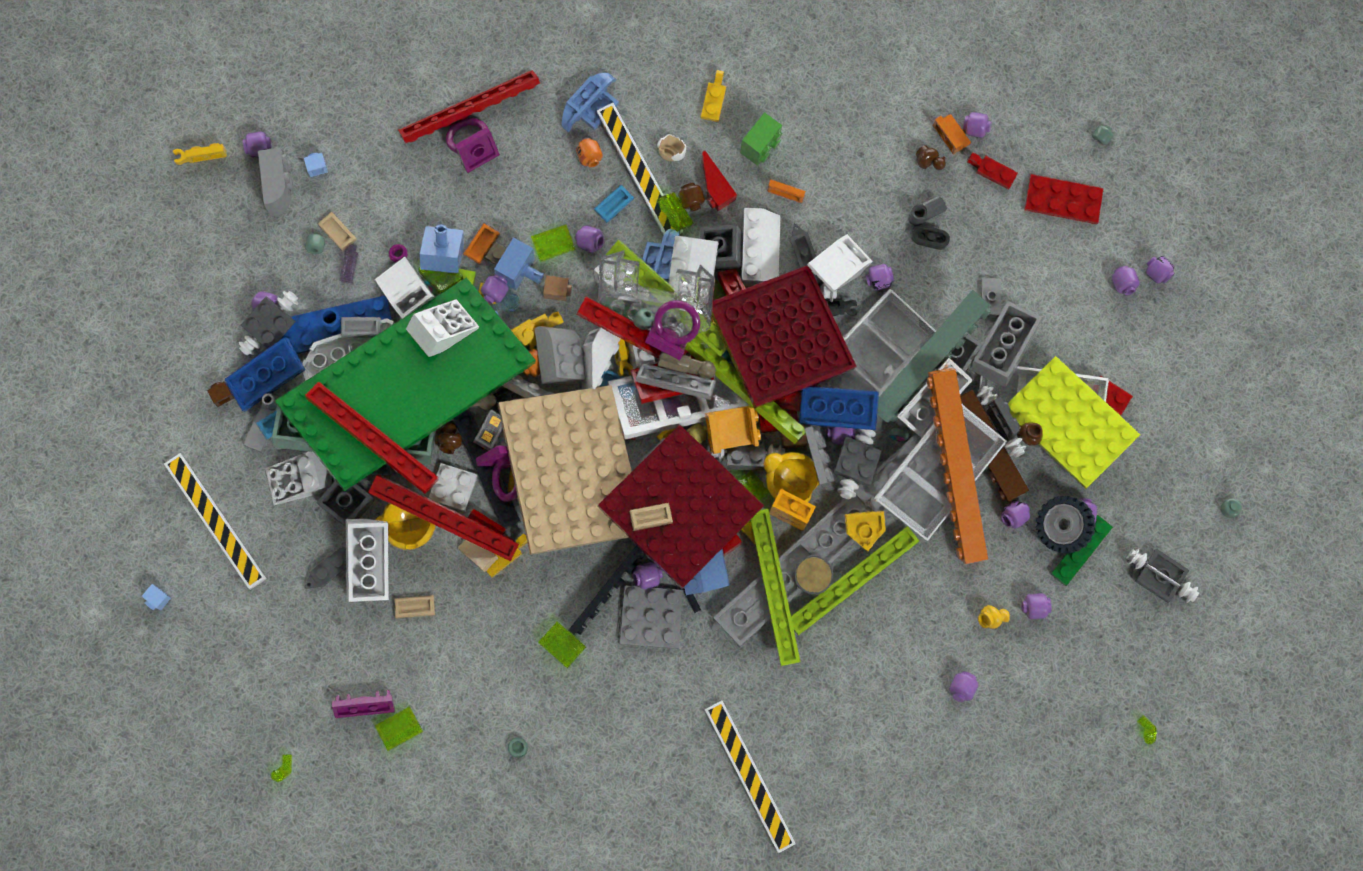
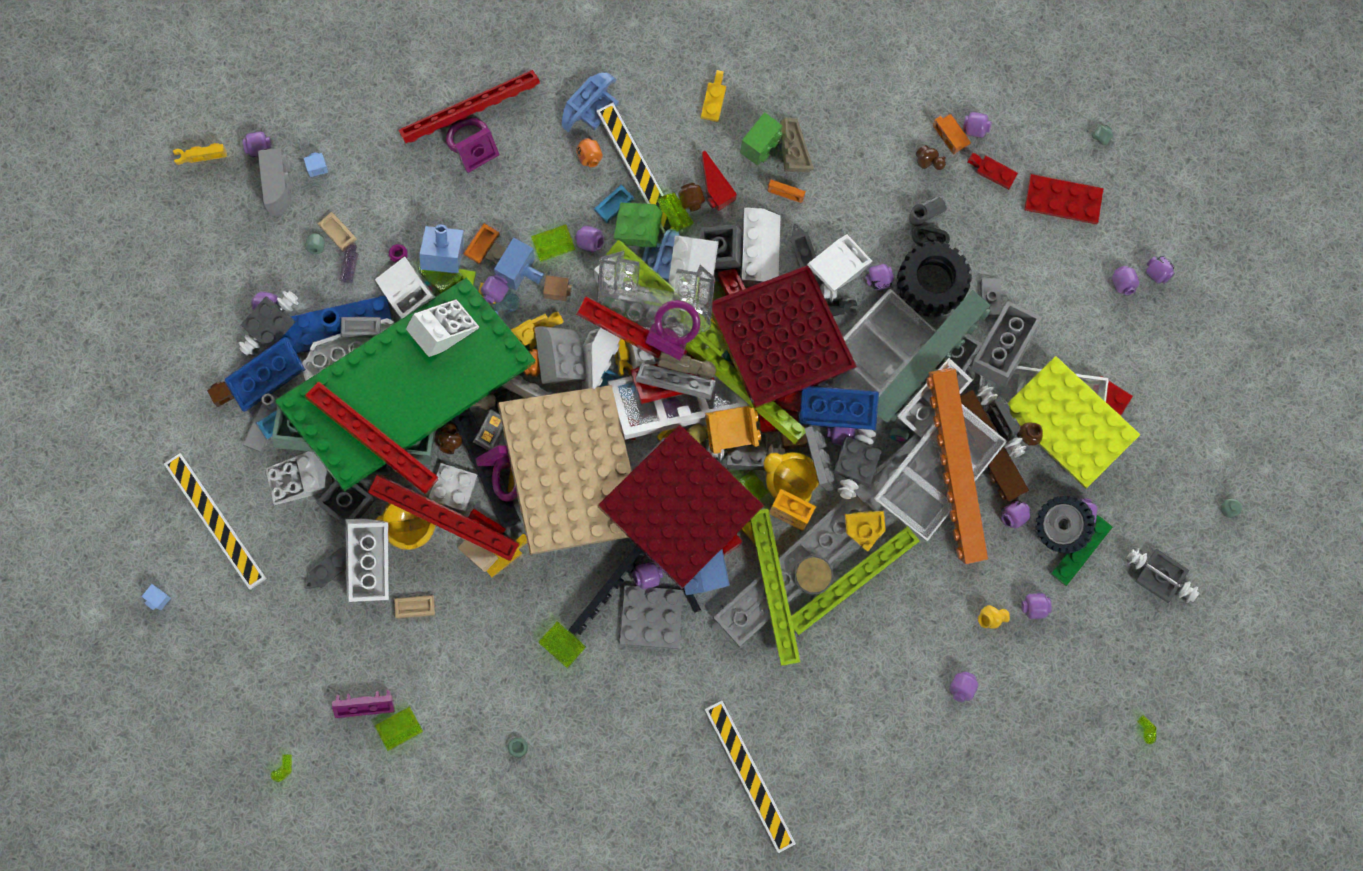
tan tile [629,503,673,531] -> none
sand green piece [633,308,655,330] -> none
tan hair [657,134,686,161] -> none
none -> bright green brick [614,202,663,248]
none -> dark tan wing [780,118,814,172]
none -> black tyre [897,241,972,317]

